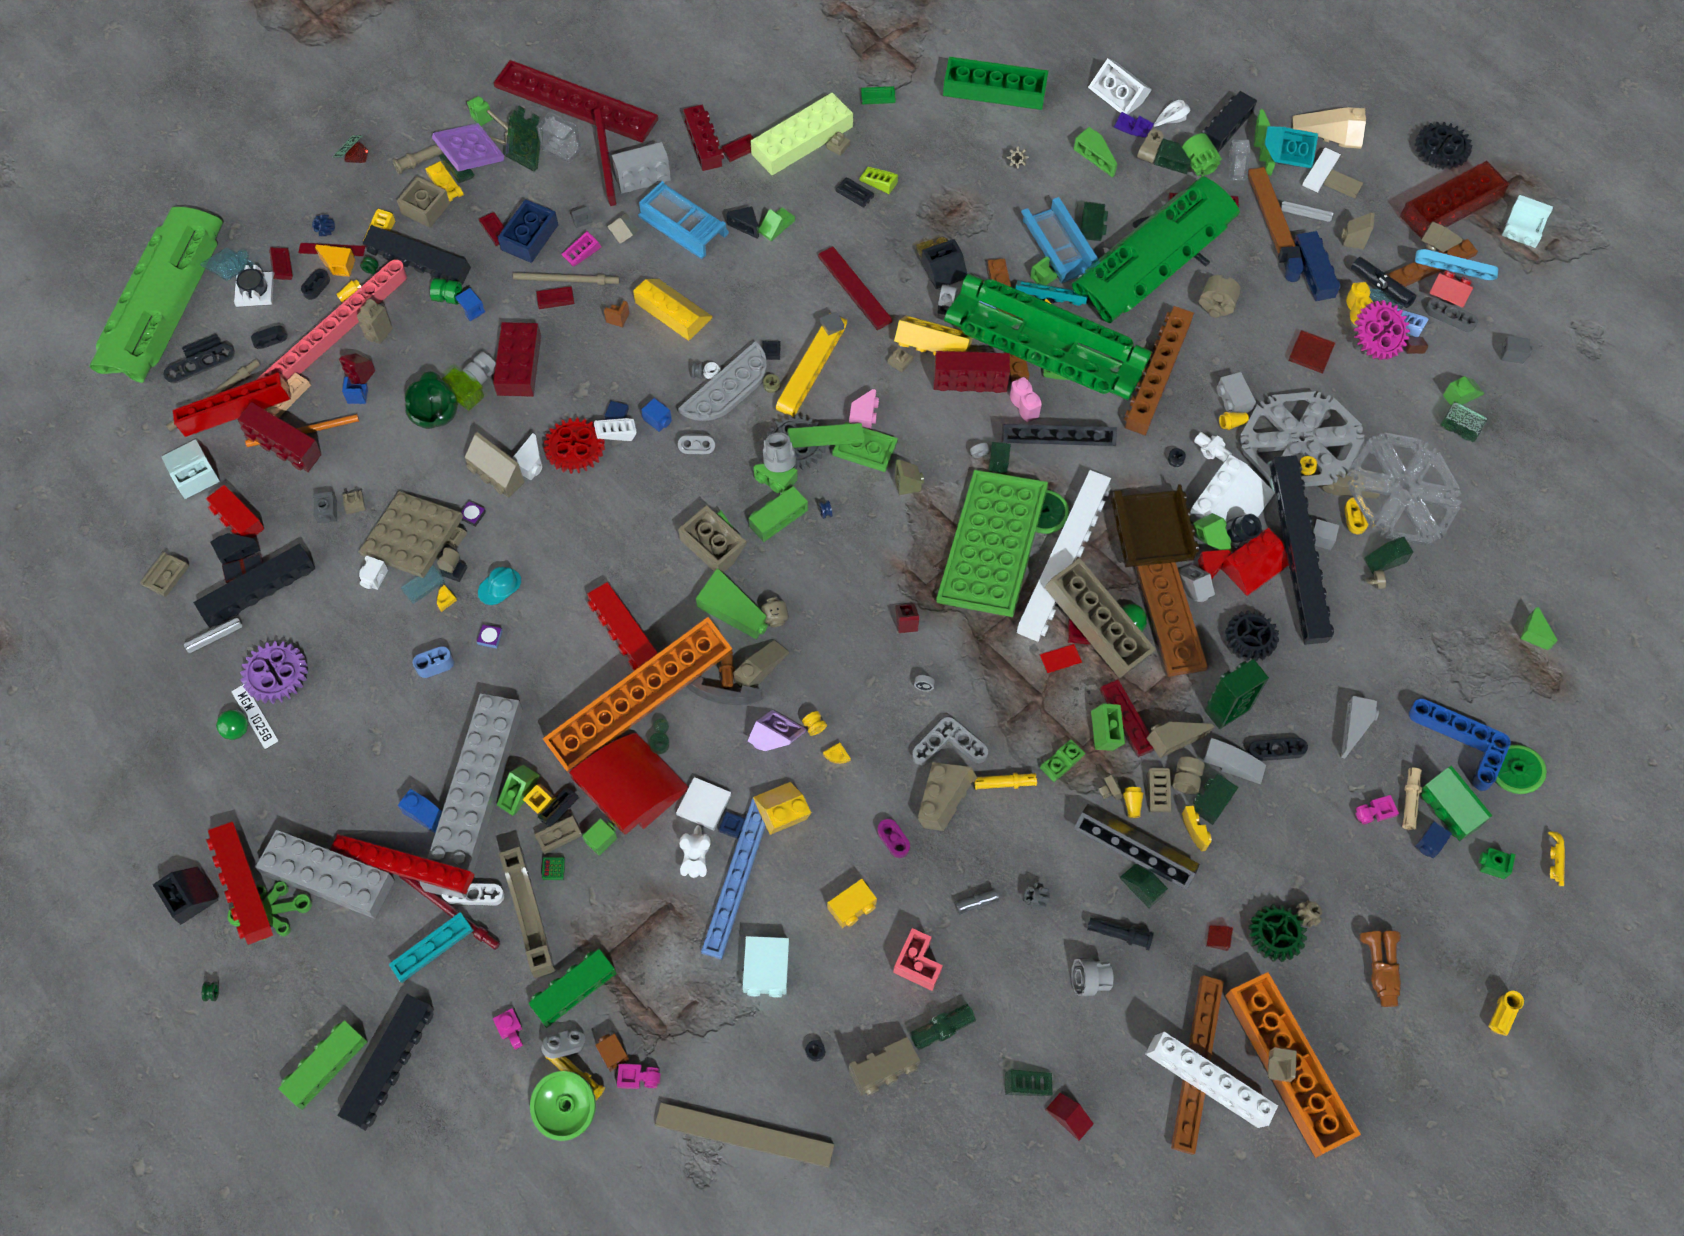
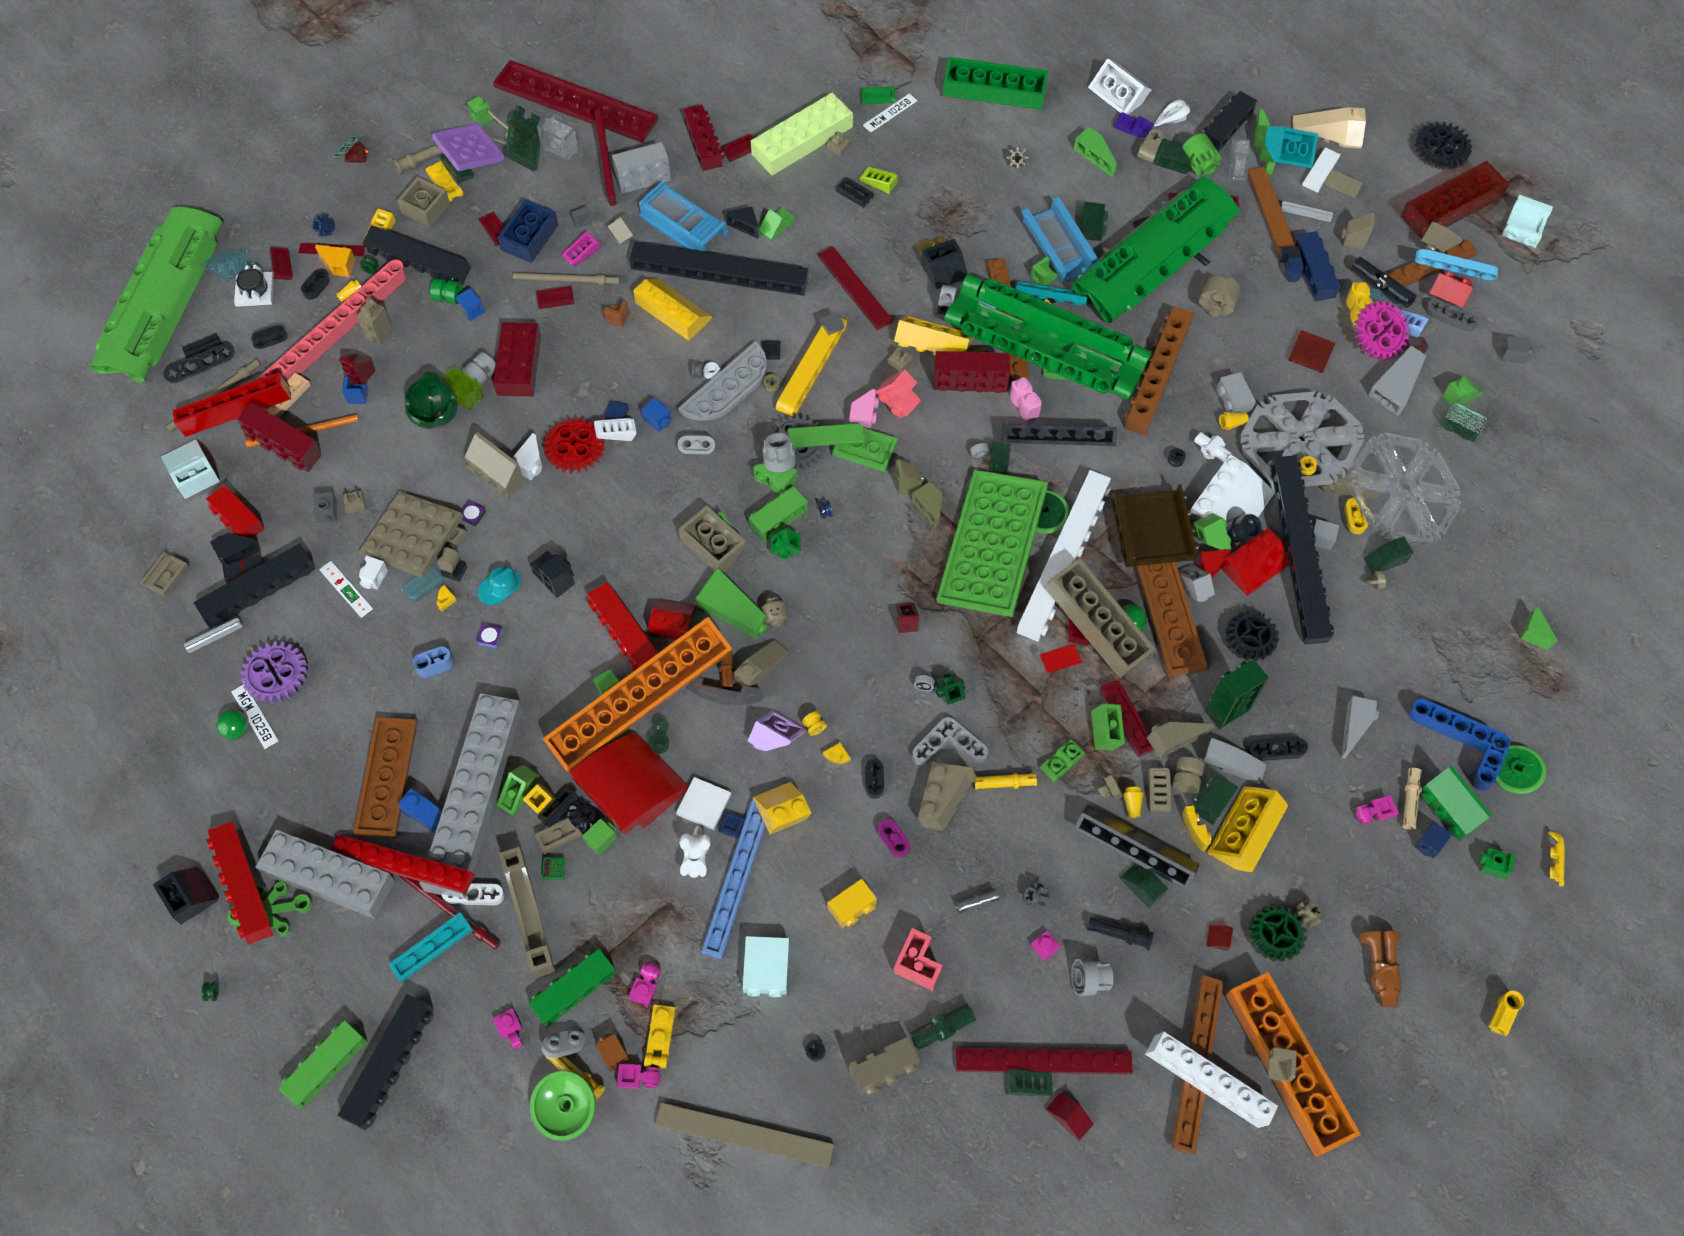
none -> white sticker [319,561,373,618]
none -> dark orange plate [353,717,418,838]
none -> black brick [530,550,575,598]
none -> black gear [568,801,600,832]
none -> bright green brick [593,669,619,695]
none -> dark pink plate [628,962,661,1007]
none -> black brick [630,241,808,296]
none -> yellow plate [644,1005,676,1069]
none -> red slope [648,600,697,640]
none -> green brick [771,528,801,559]
none -> white sticker [863,94,917,132]
none -> black beam [865,759,884,799]
none -> coral brick [875,370,921,419]
none -> olive slope [912,481,942,528]
none -> dark green brick [935,673,966,705]
none -> dark red plate [956,1048,1133,1075]
none -> dark pink plate [1030,931,1061,962]
none -> yellow slope [1208,786,1288,873]
none -> light grey slope [1368,346,1426,417]

